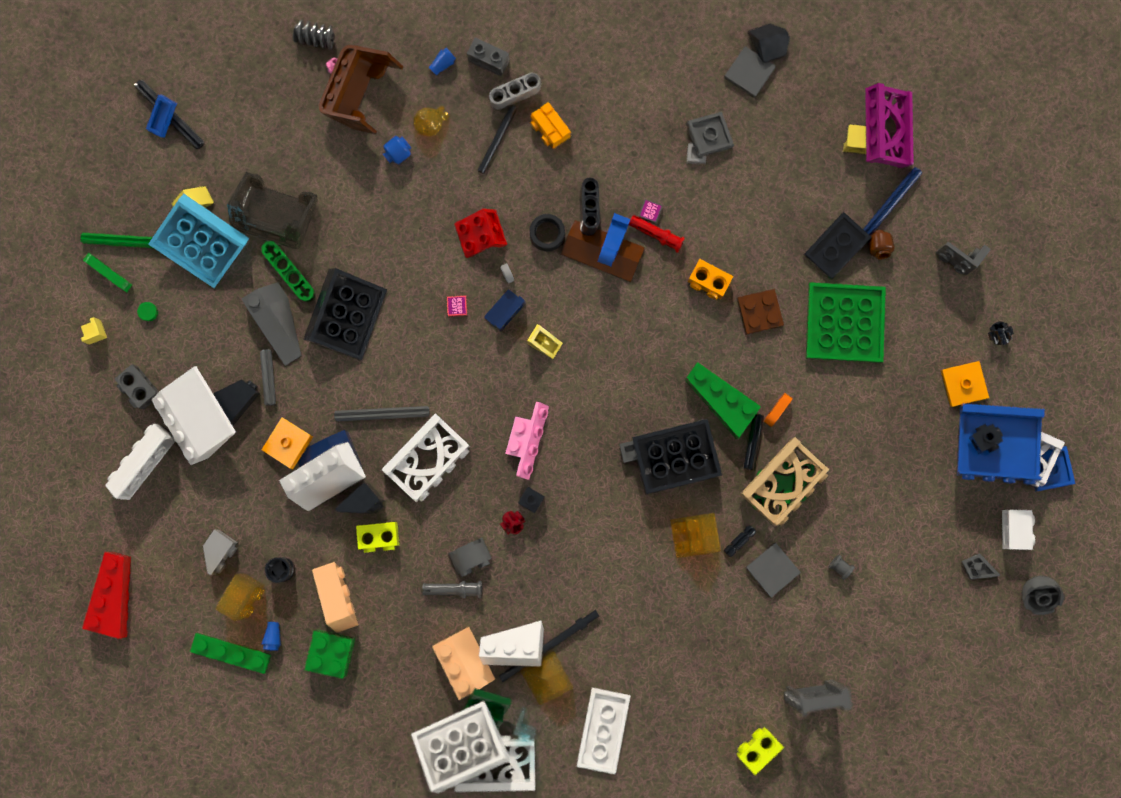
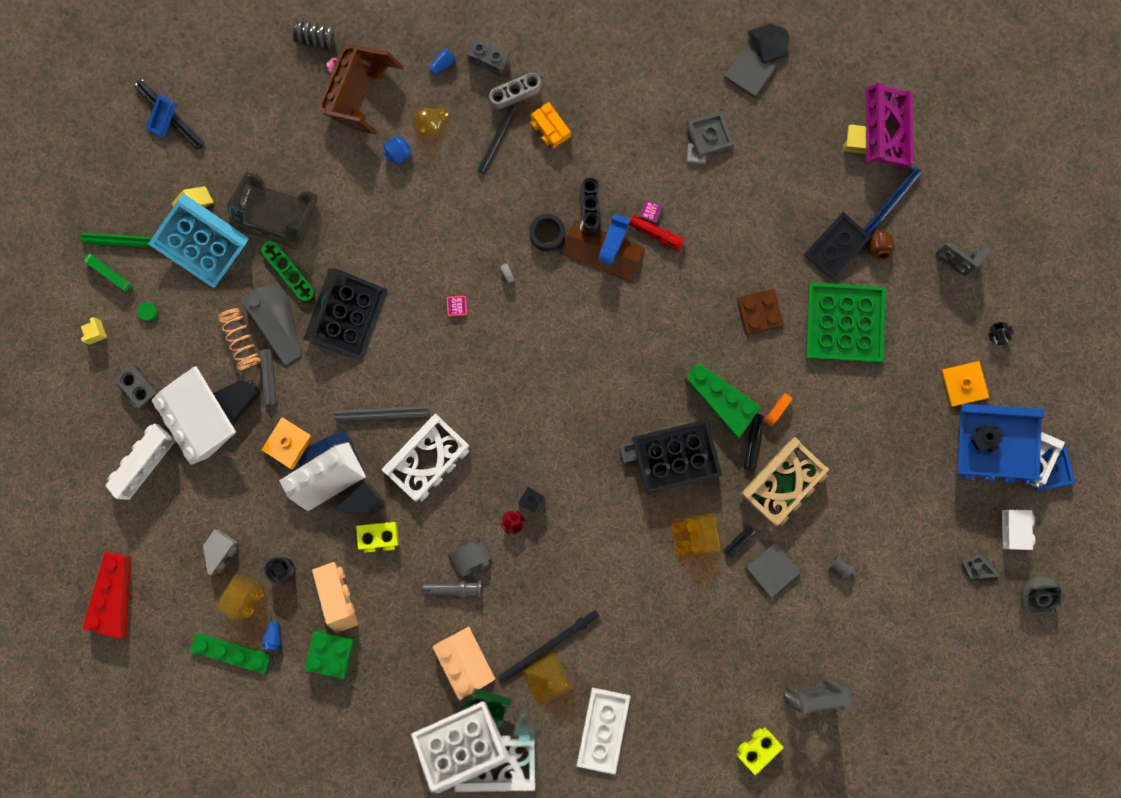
red bracket [455,208,508,258] -> none
white wedge [479,621,544,666] -> none
dark blue panel [484,290,526,332] -> none
bright pink bracket [505,402,549,480] -> none
light yellow slope [527,324,563,359] -> none
light orange brick [688,259,733,300] -> none
none -> light nougat piece [217,308,261,370]

